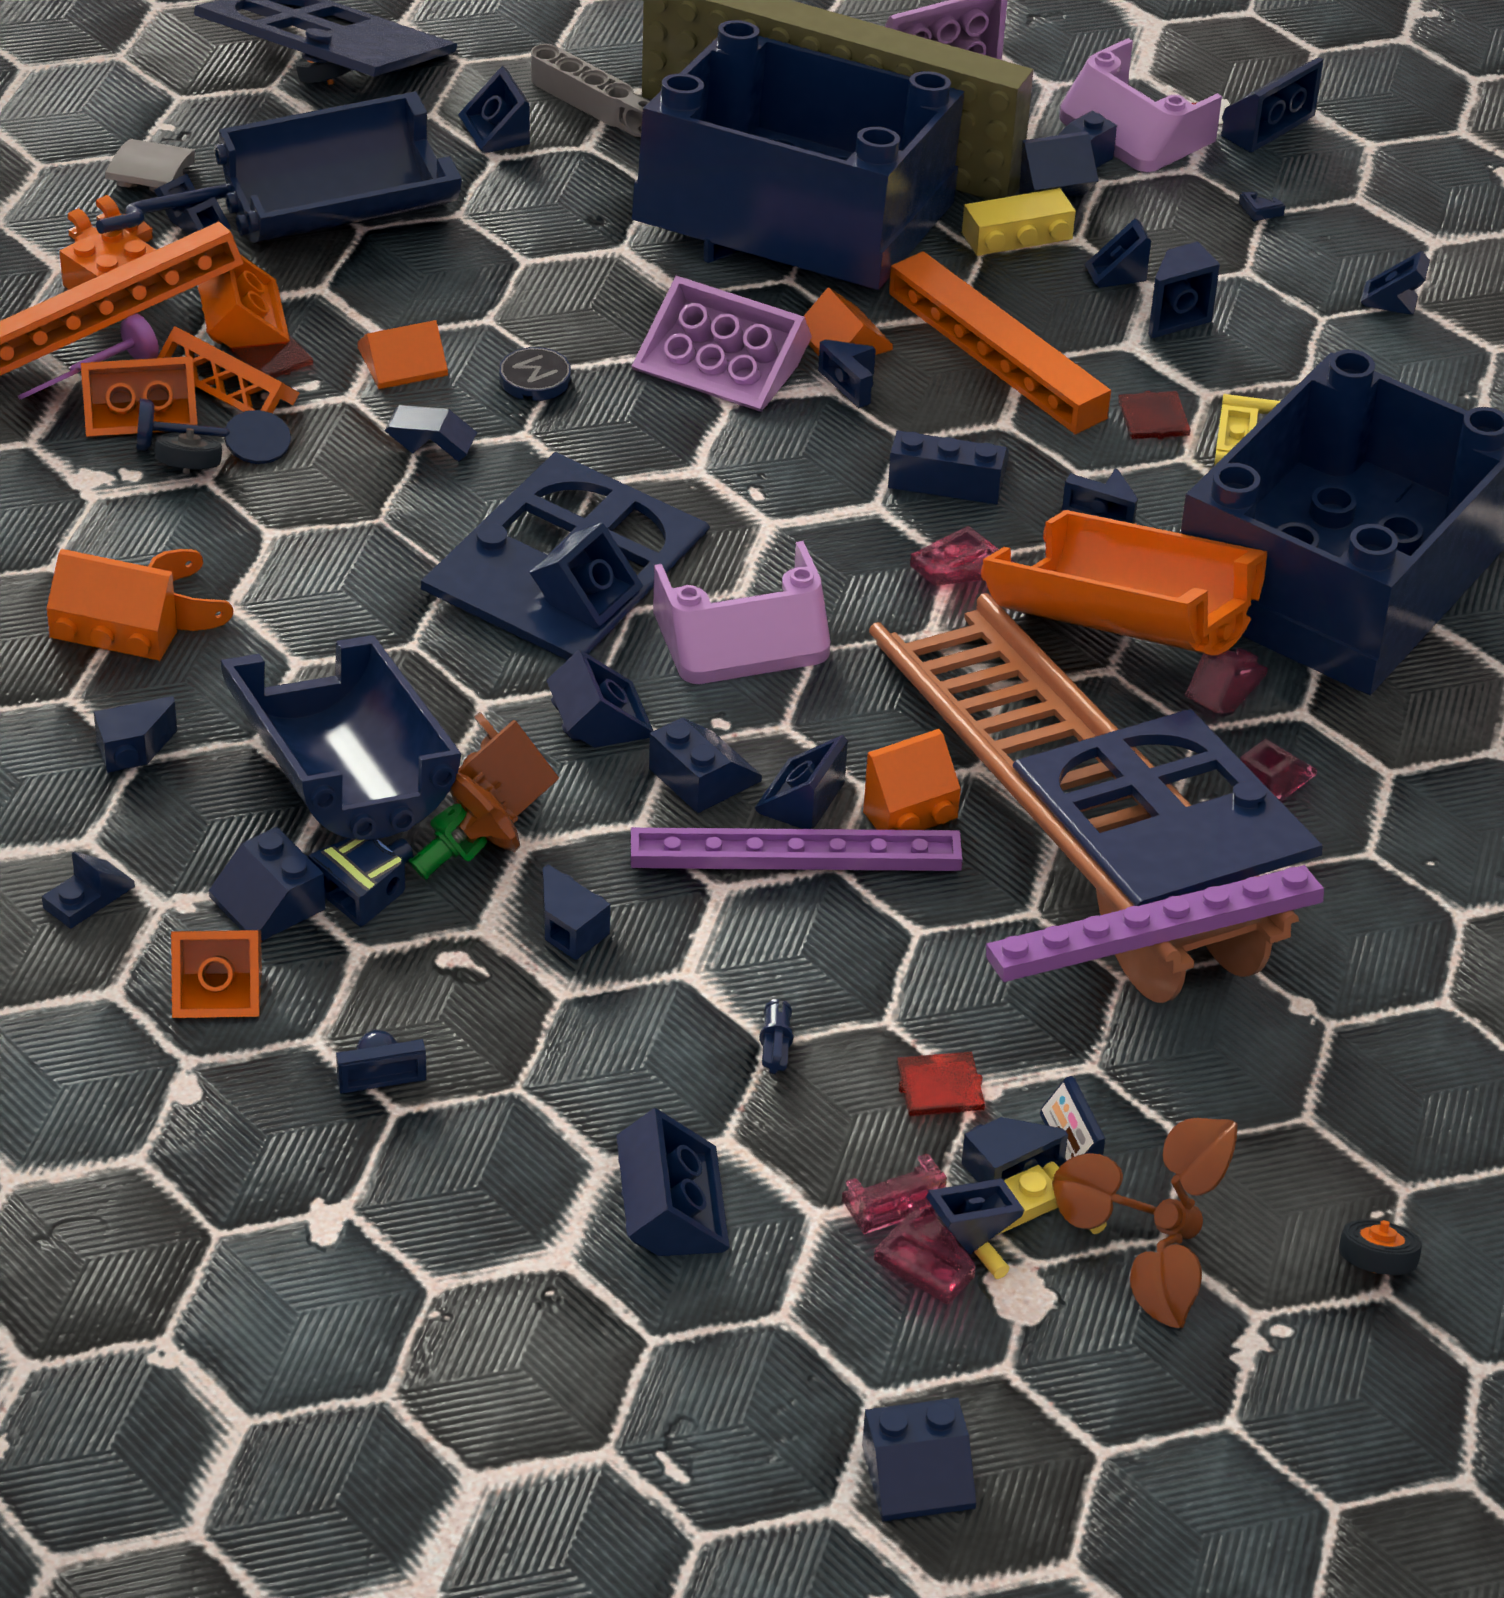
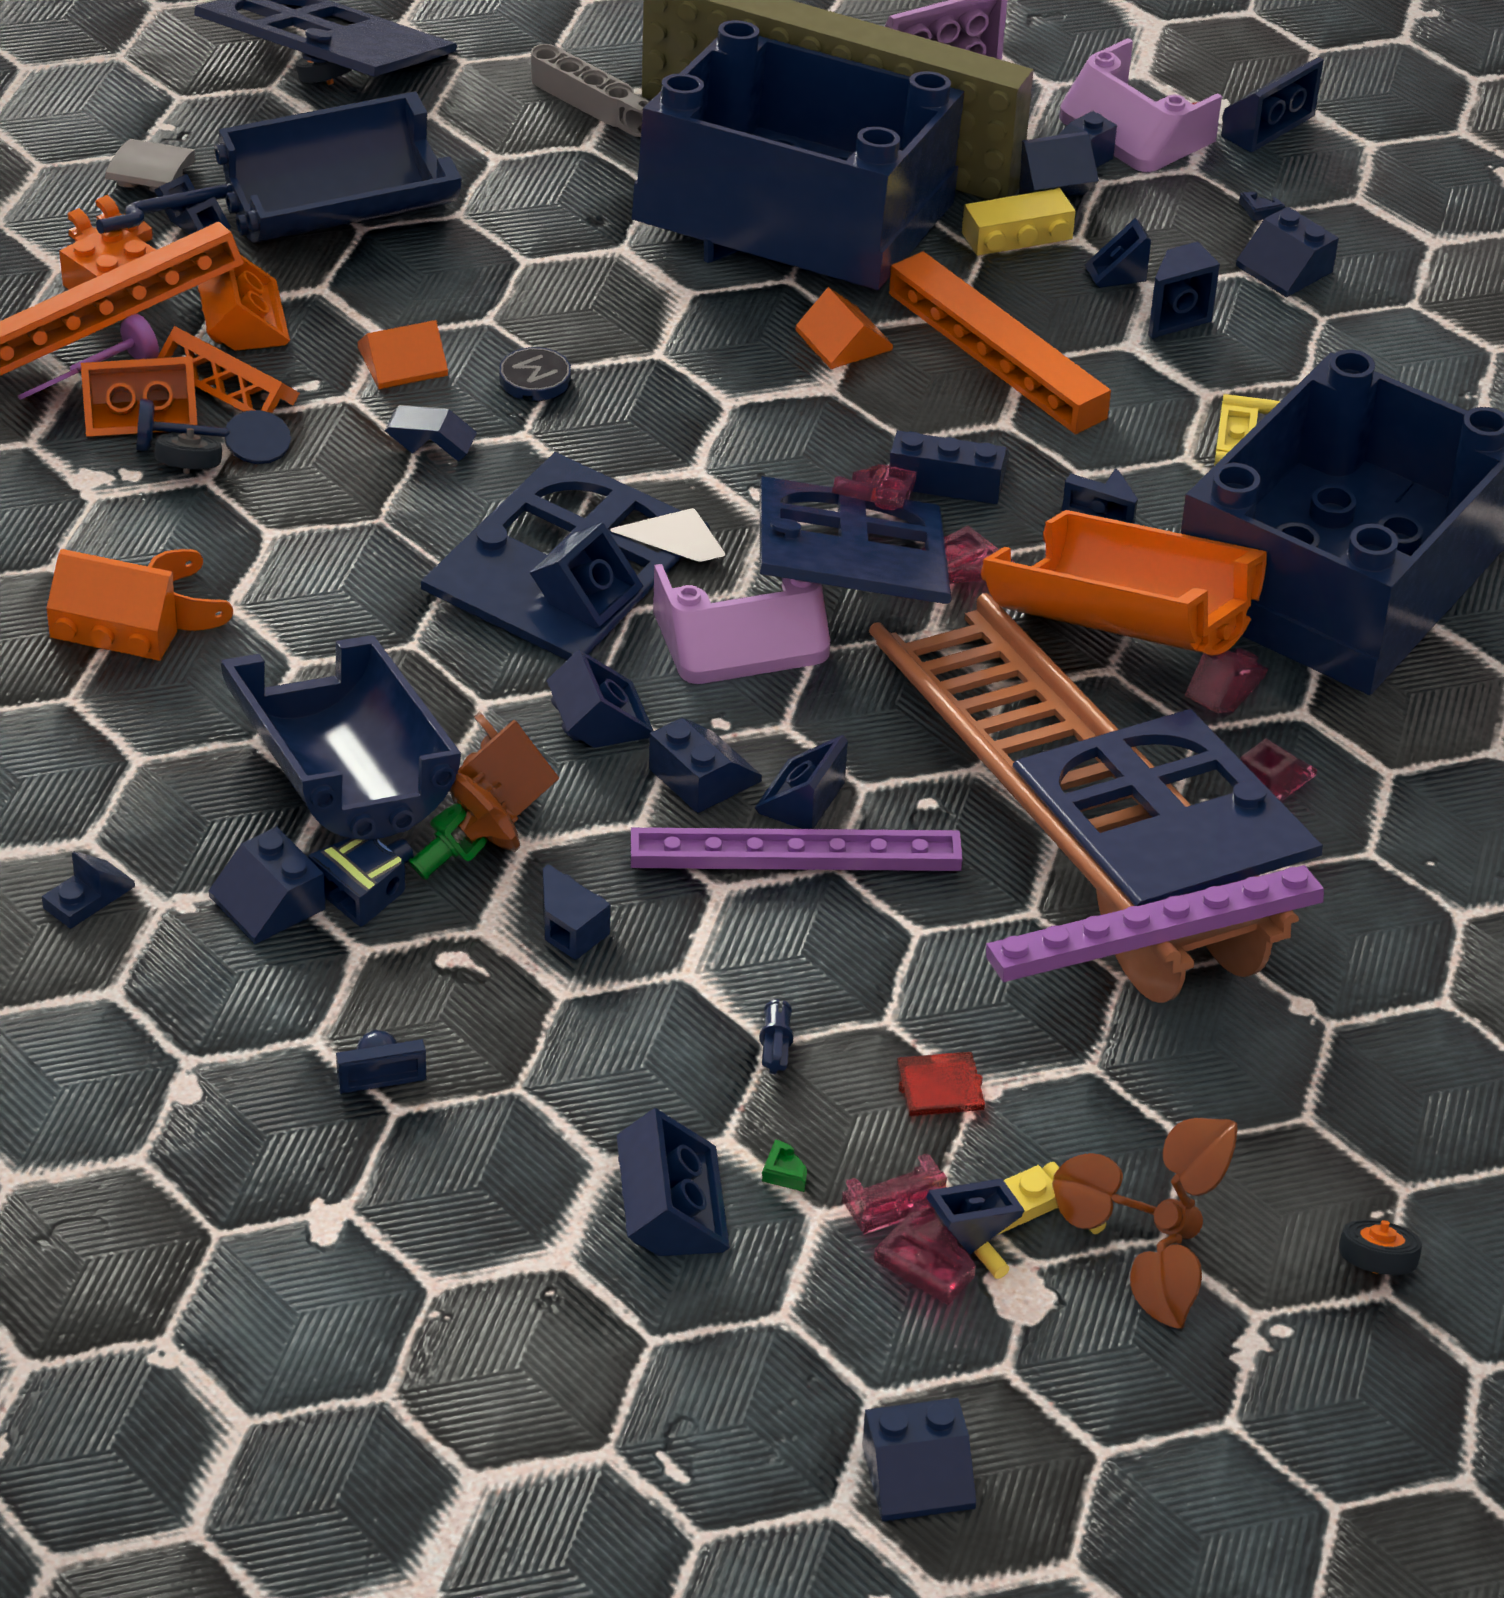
dark blue slope [94,696,177,773] -> none
orange slope [171,930,262,1018] -> none
clear red piece [230,335,313,378] -> none
dark blue slope [458,66,530,153] -> none
lavender slope [631,276,812,412] -> none
dark blue slope [818,340,876,408] -> none
orange slope [863,729,961,830] -> none
dark blue slope [961,1117,1068,1182] -> none
slope [1040,1076,1106,1162] -> none
clear red piece [1118,391,1191,440] -> none
dark blue slope [1361,250,1430,315] -> none
none -> white sticker [610,508,725,562]
none -> dark blue door [759,476,952,604]
none -> green tile [762,1139,807,1192]
none -> clear pink wing [832,464,917,510]
none -> dark blue slope [1236,207,1339,297]

